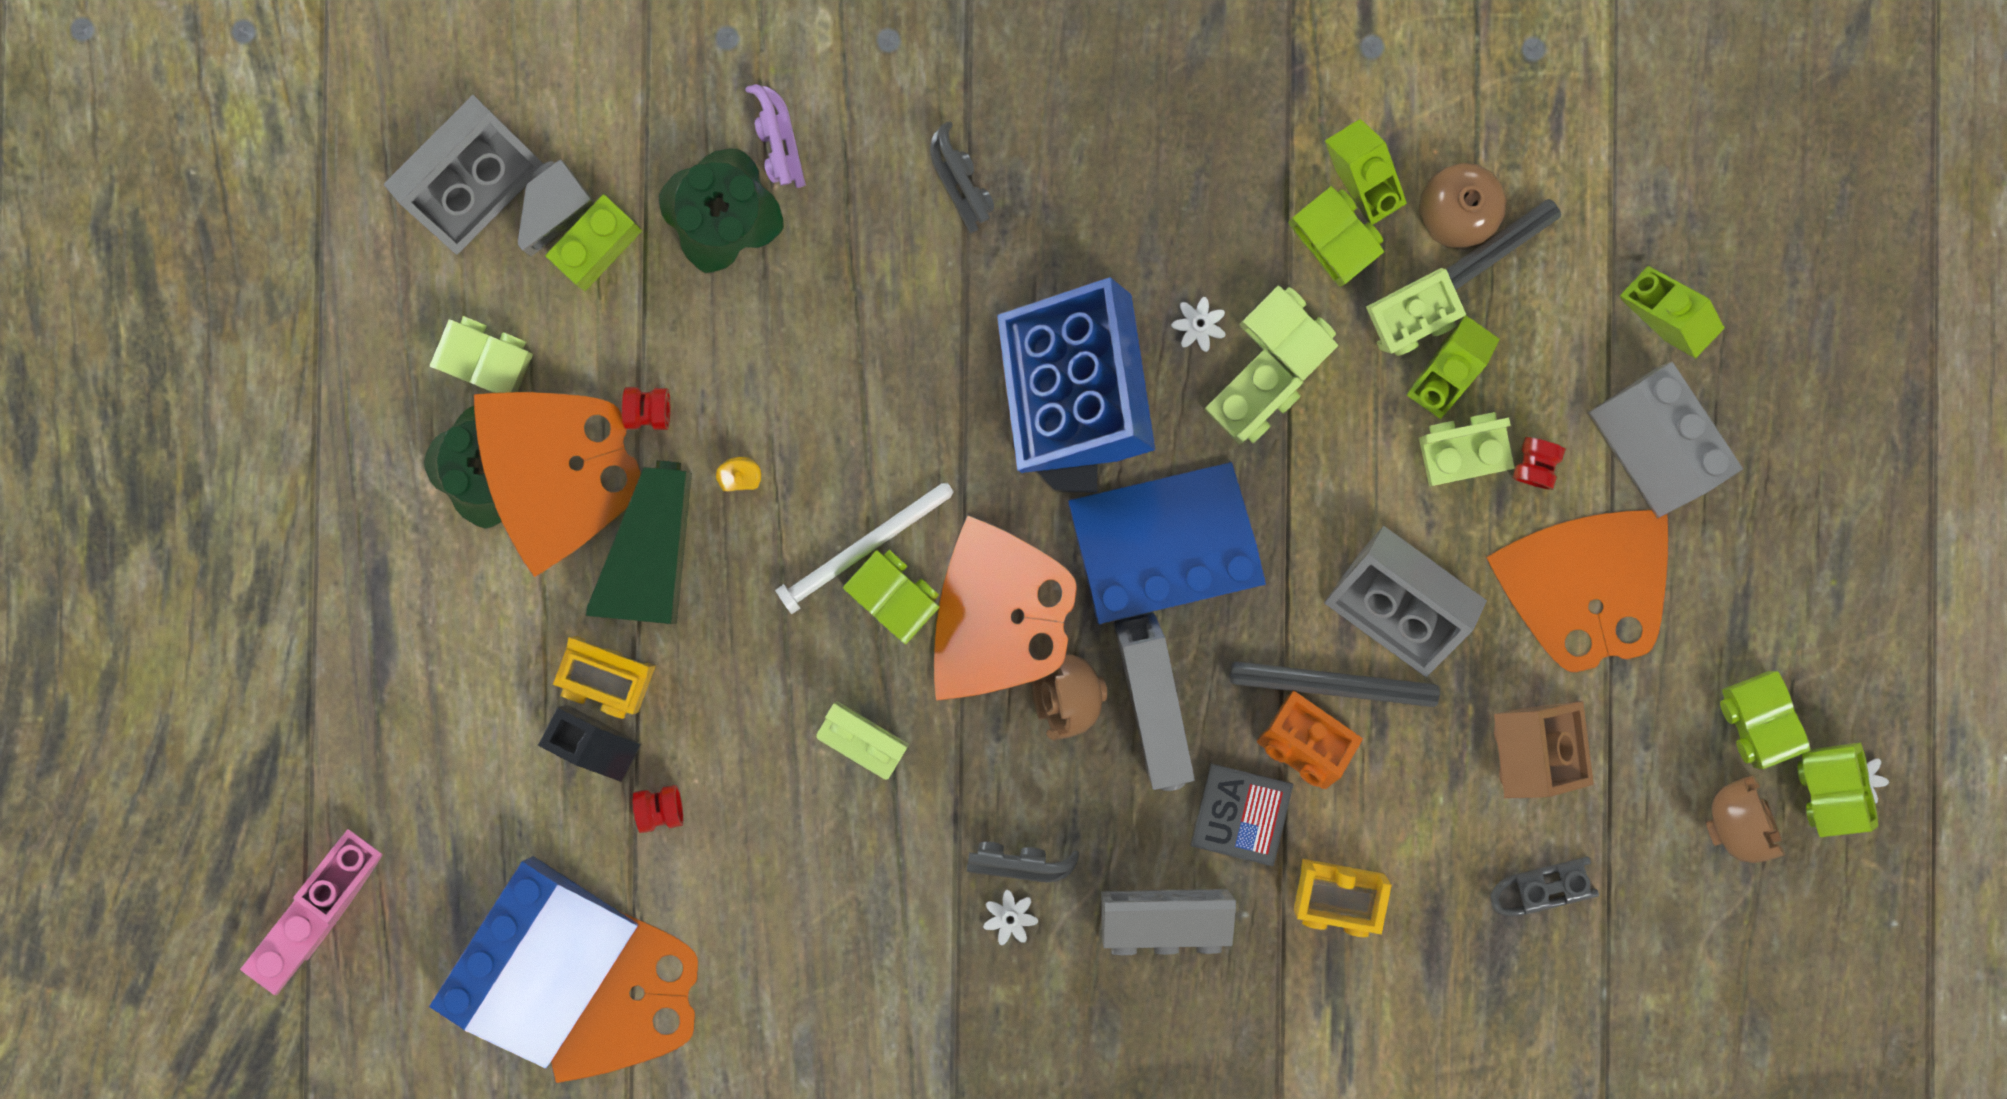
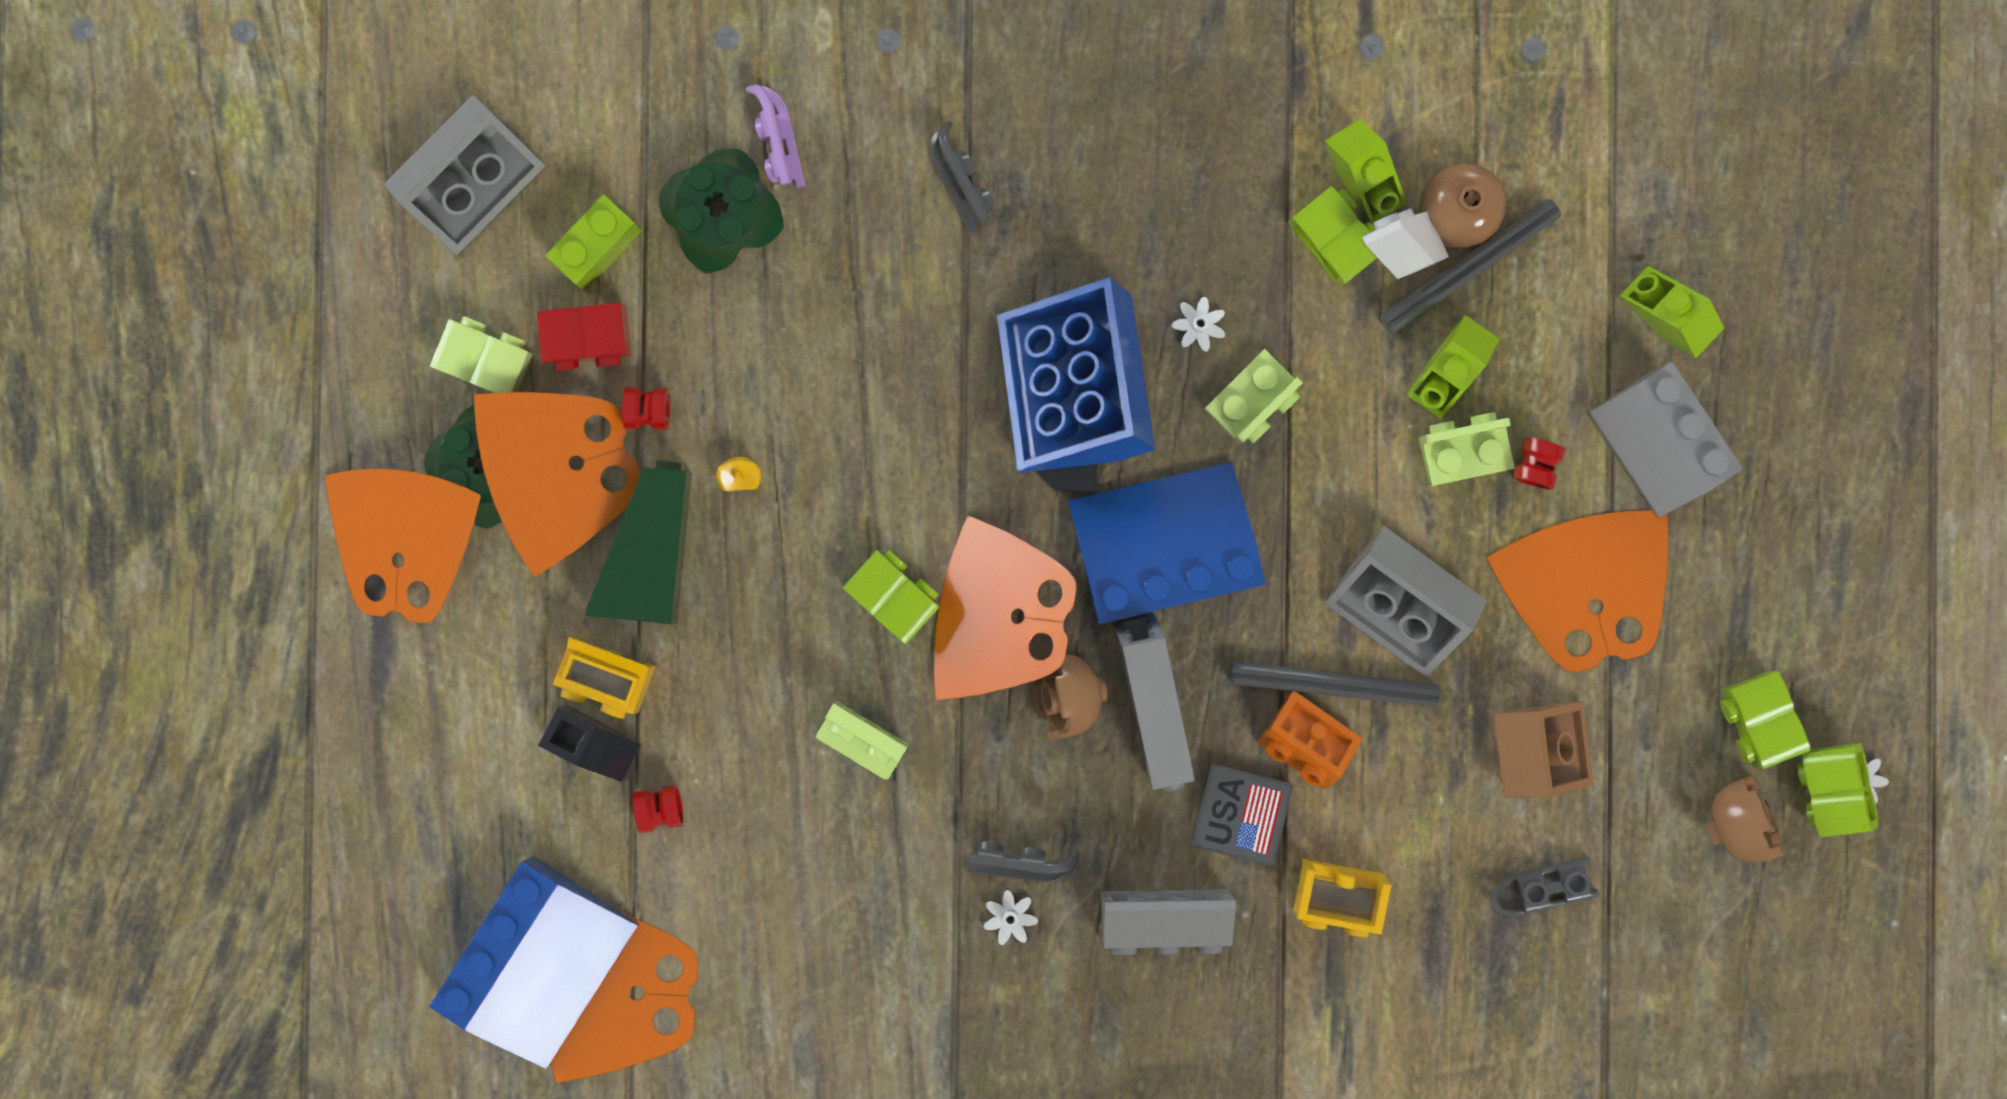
bright pink slope [240,829,383,995] -> none
light grey slope [517,159,595,257] -> none
white bar [775,483,954,614] -> none
yellowish green brick [1239,285,1338,382] -> none
yellowish green bracket [1366,268,1466,356] -> none
none -> orange piece [325,469,481,623]
none -> red brick [537,303,632,372]
none -> white slope [1362,208,1449,279]

